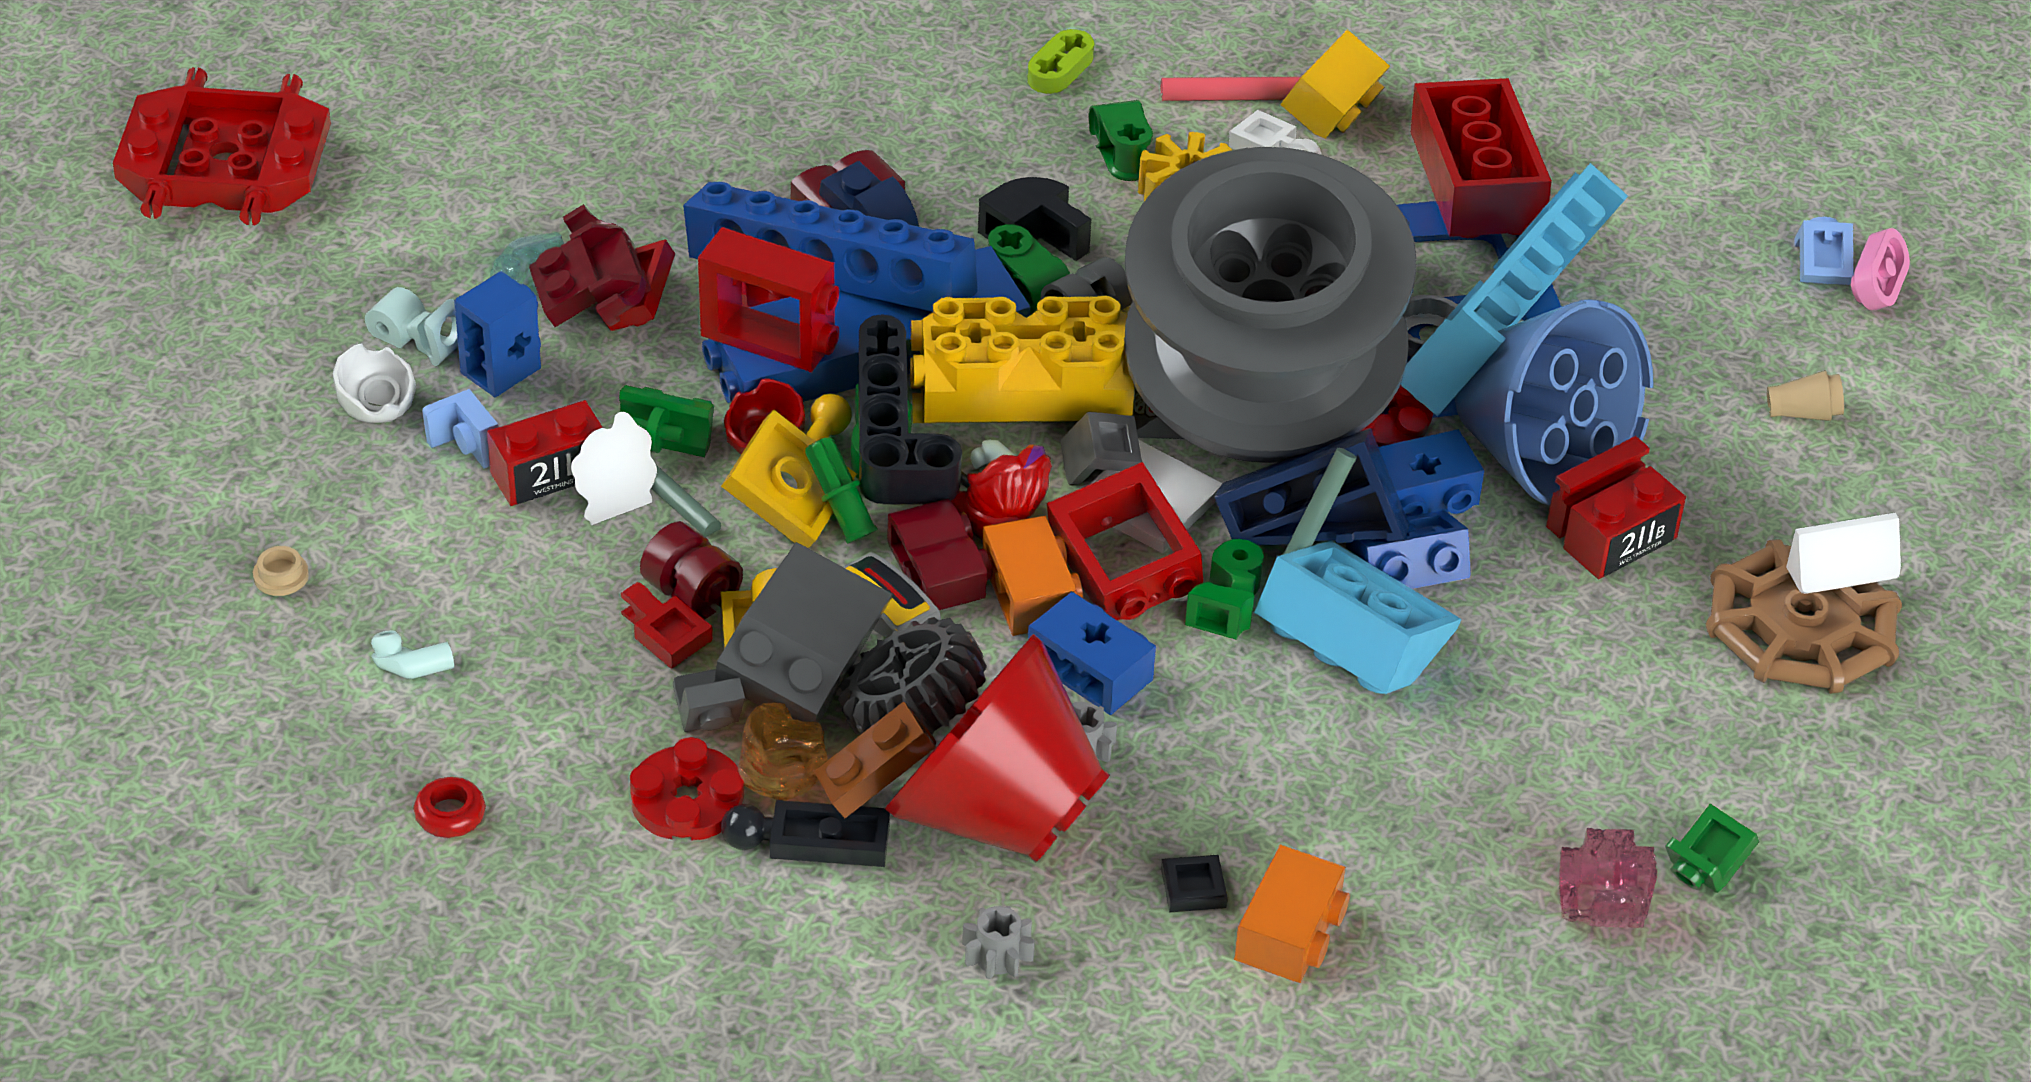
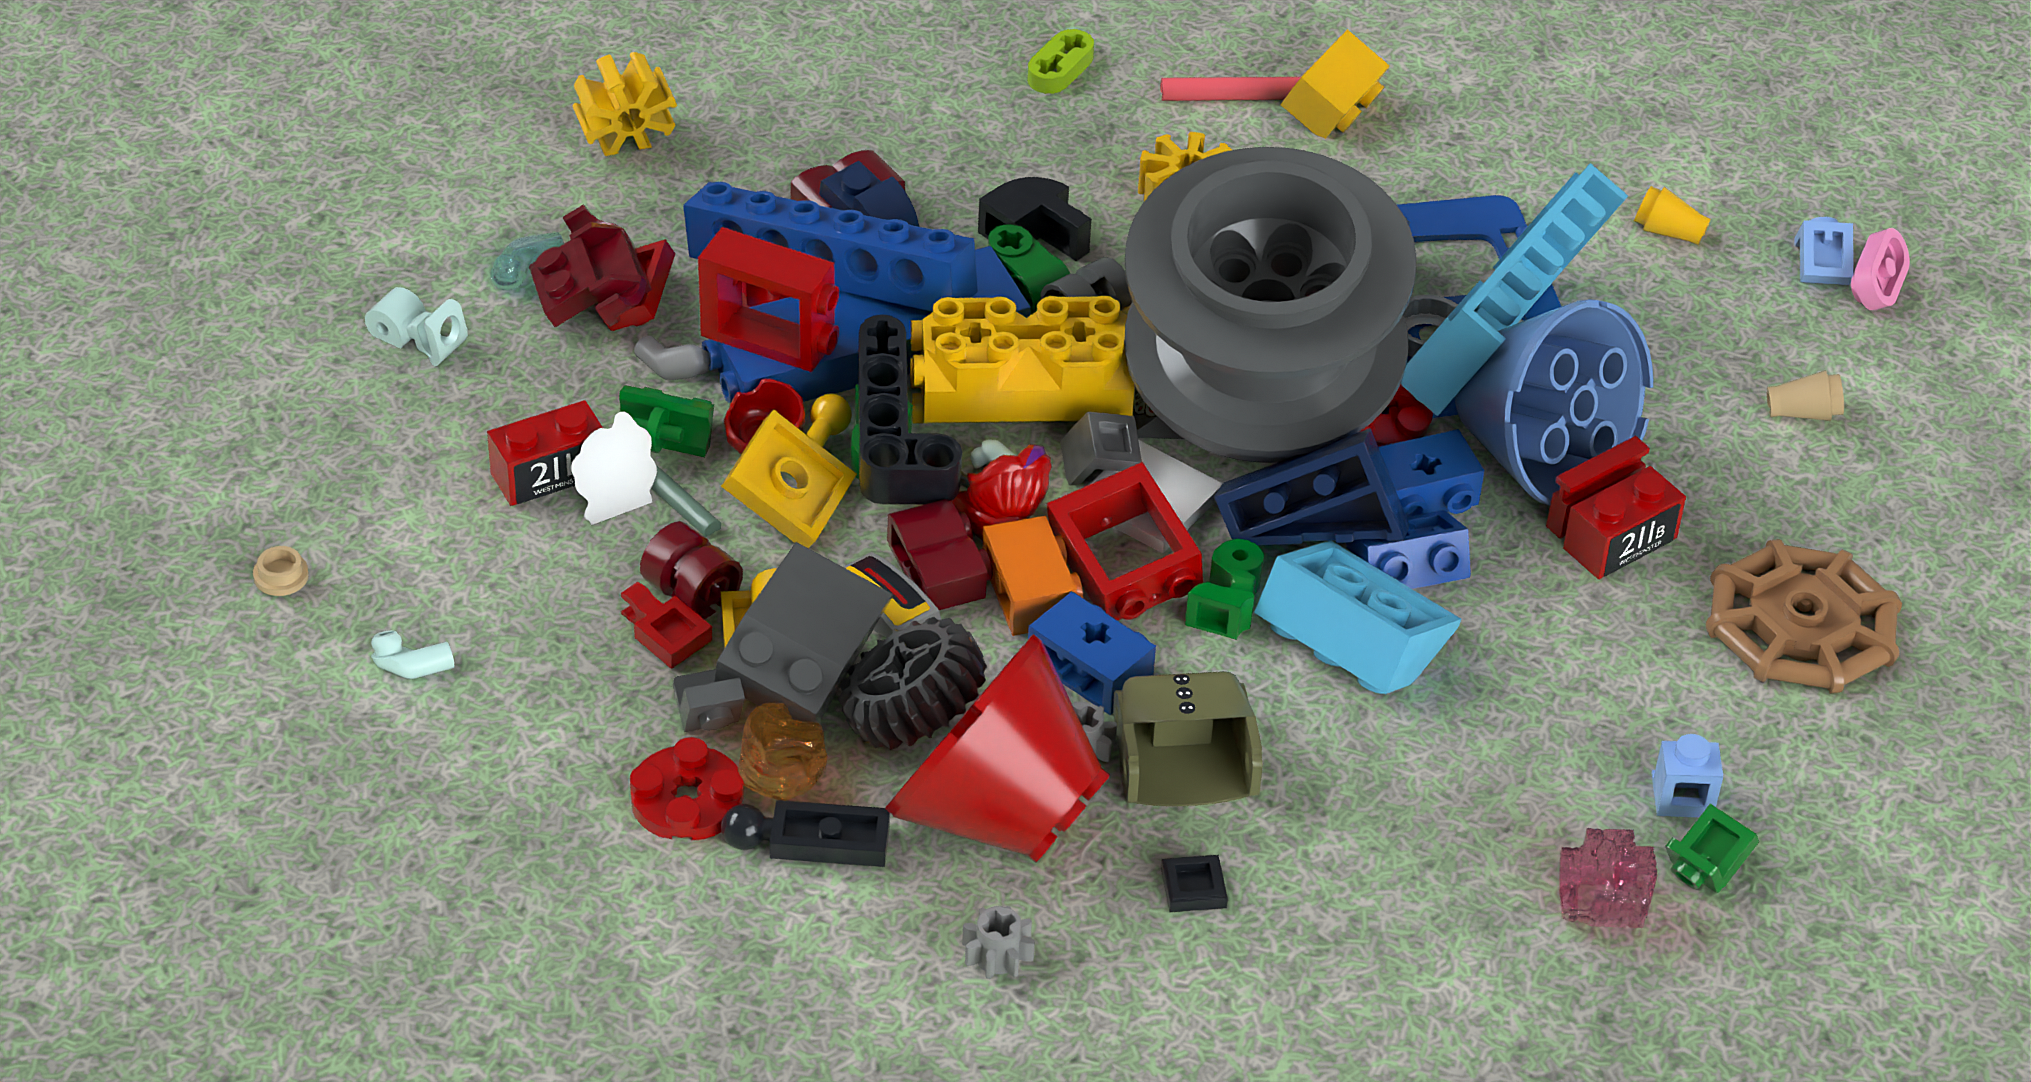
red piece [113,67,331,226] -> none
white hair [333,344,416,423] -> none
red piece [413,777,486,838] -> none
light blue bracket [422,389,498,468] -> none
blue brick [454,271,541,398] -> none
green axle [805,437,878,544] -> none
dark orange bracket [814,701,936,818] -> none
green piece [1088,100,1153,181] -> none
white plate [1229,110,1322,155] -> none
orange brick [1234,844,1350,983] -> none
sand green bar [1284,448,1356,554] -> none
red brick [1410,78,1552,238] -> none
white slope [1786,513,1901,594] -> none
none -> yellow gear [572,52,677,156]
none -> light grey arm [634,335,711,380]
none -> olive piece [1113,671,1263,806]
none -> yellow cone [1634,186,1711,245]
none -> light blue brick [1651,734,1723,817]

